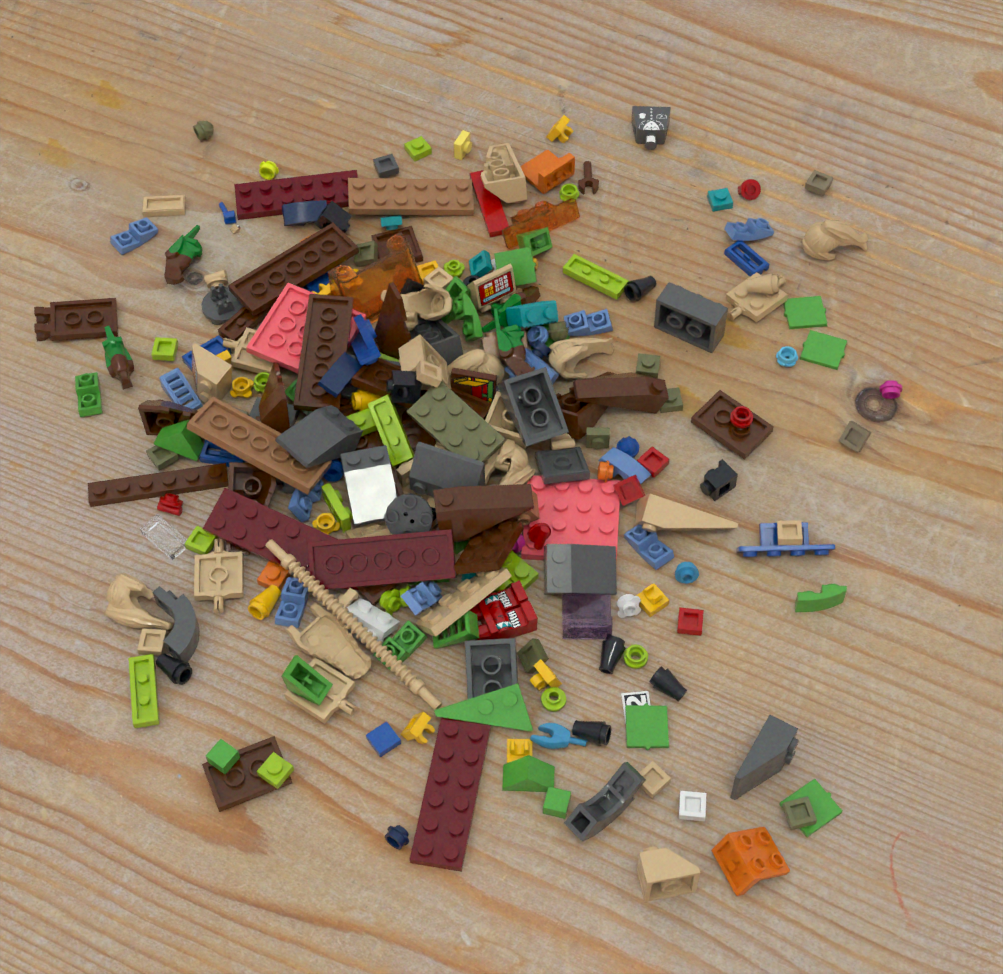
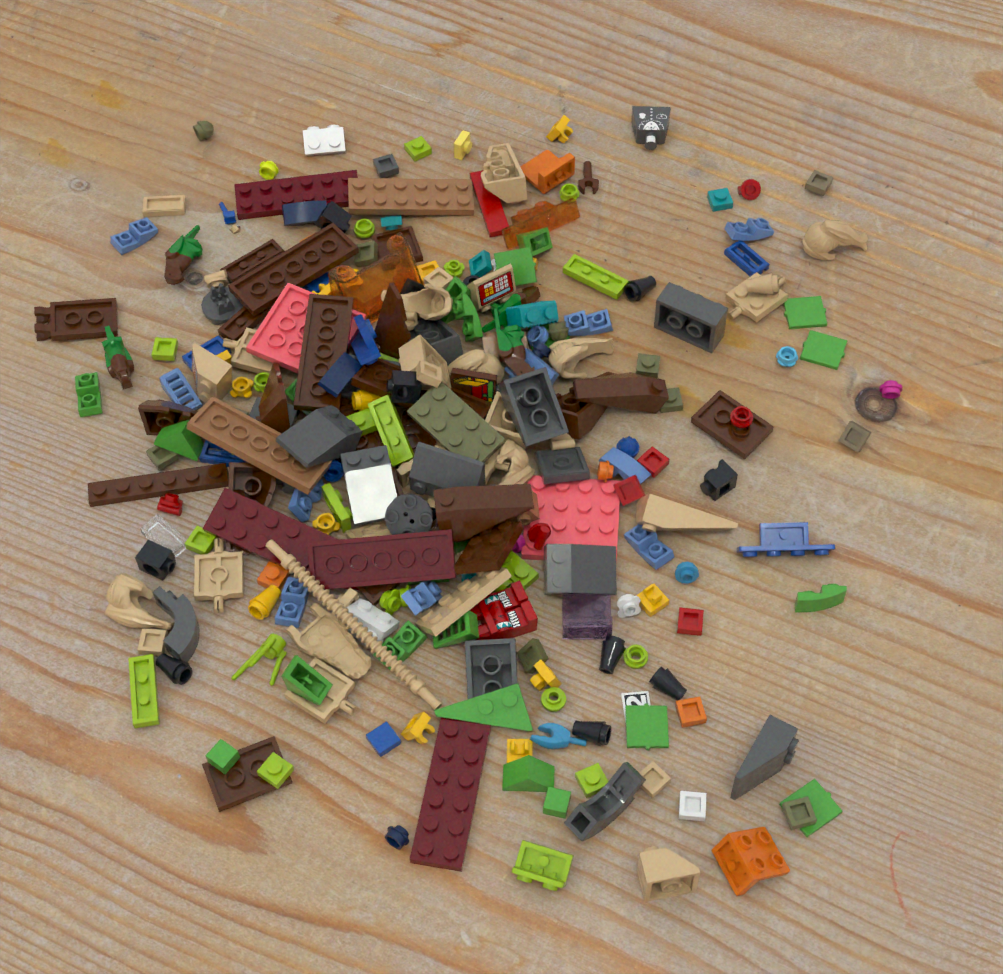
olive plate [586,427,610,449] -> none
tan plate [777,520,803,545] -> none
none -> black brick [135,539,176,581]
none -> reddish brown tile [220,239,285,284]
none -> lime plant [231,633,287,686]
none -> white bracket [303,125,346,156]
none -> lime plate [354,219,375,238]
none -> lime bracket [512,840,574,891]
none -> lime plate [575,763,608,798]
none -> orange plate [675,696,707,728]

